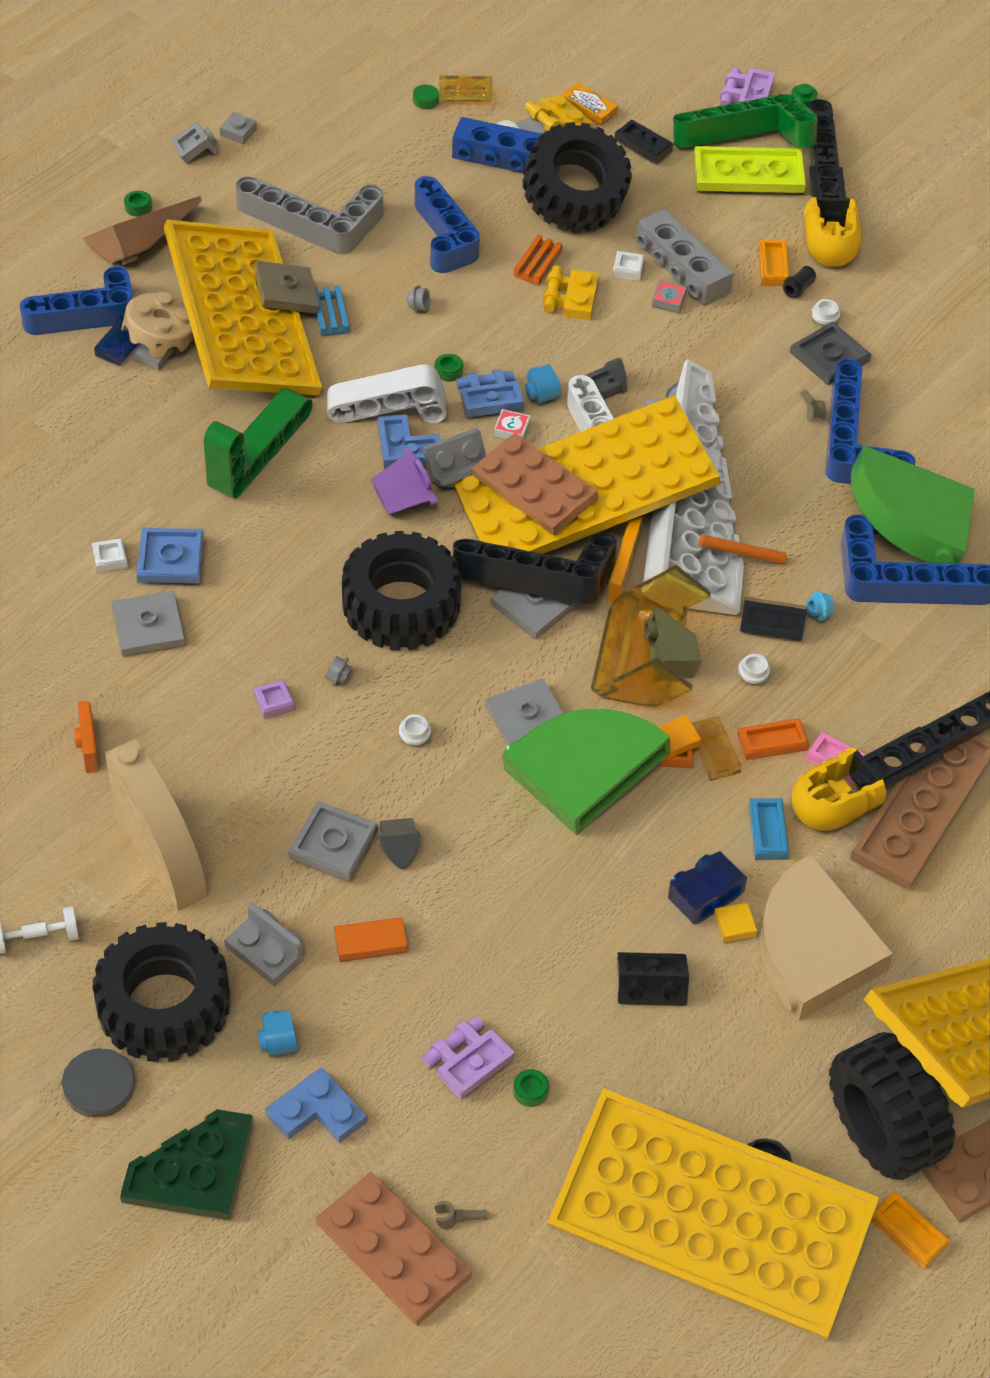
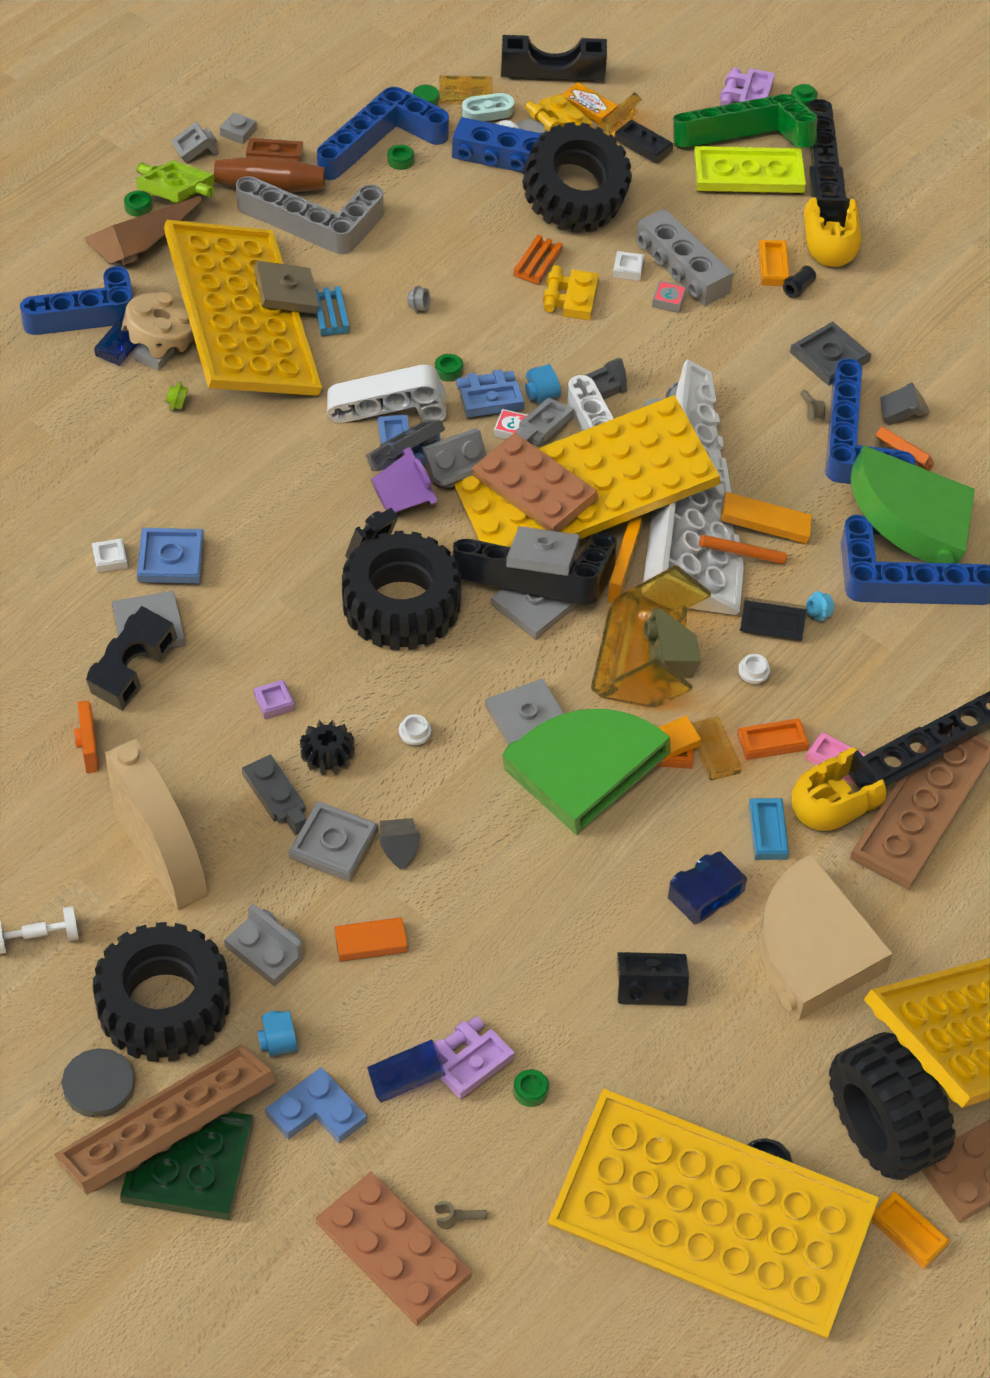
green beam [204,388,313,499] -> none
light grey plate [325,656,352,686] -> none
blue beam [414,176,480,273] -> none
yellow tile [714,903,757,943] -> none
white plate [812,299,840,325] -> none
none -> medium nougat plate [54,1045,276,1195]
none -> black arch [86,606,177,711]
none -> lime plate [136,160,215,203]
none -> lime plate [165,382,188,411]
none -> dark orange plate [214,138,325,193]
none -> dark grey hinge [242,754,306,835]
none -> black gear [300,719,355,775]
none -> blue beam [317,87,449,180]
none -> black plate [345,508,398,559]
none -> dark grey hinge [365,420,445,471]
none -> clear blue plate [367,1039,446,1103]
none -> green tile [387,144,414,170]
none -> light aqua plate [462,93,514,121]
none -> black arch [501,35,607,81]
none -> light grey plate [506,526,580,576]
none -> light grey hinge [516,397,574,446]
none -> clear yellow plate [599,92,642,136]
none -> light orange tile [720,492,812,544]
none -> orange tile [875,427,934,471]
none -> dark grey tile [880,382,930,425]

